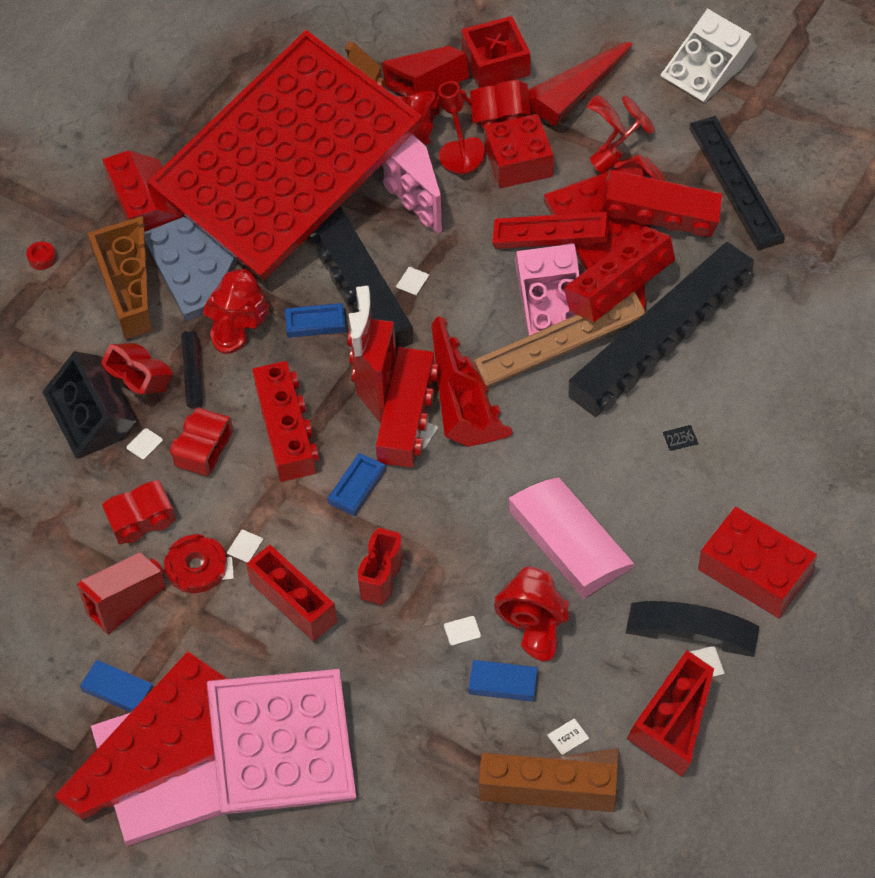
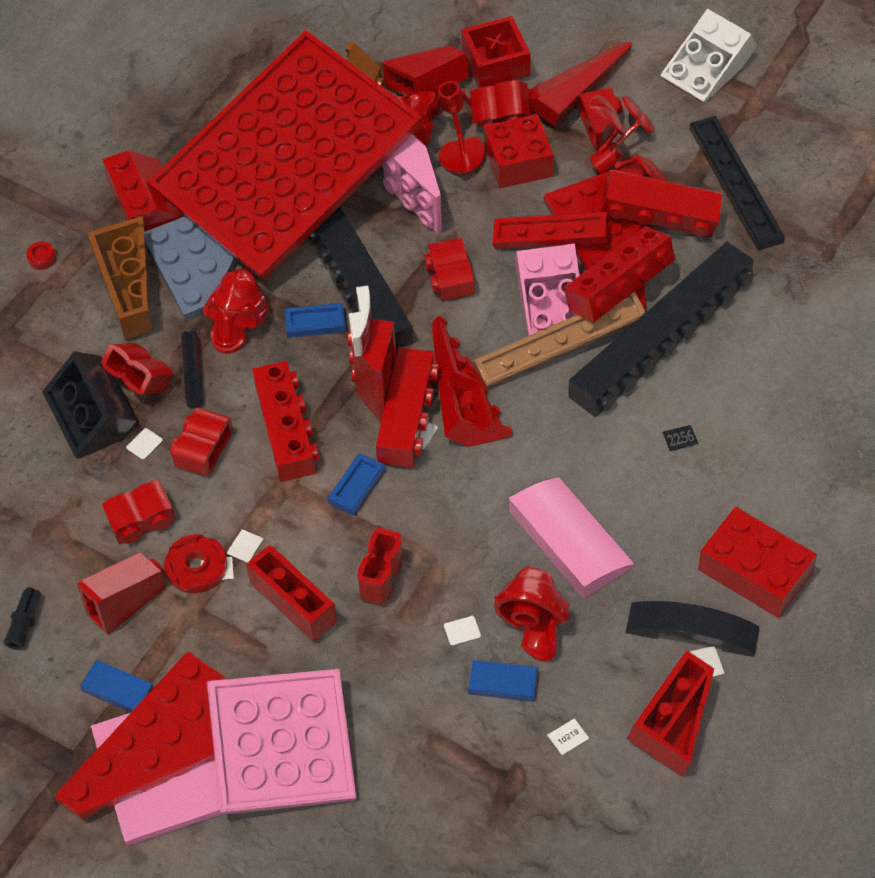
white sticker [396,267,429,295] -> none
dark orange wedge [479,748,618,812] -> none
none -> black axle [3,587,41,650]
none -> red brick [424,238,475,301]
none -> red slope [579,87,623,153]

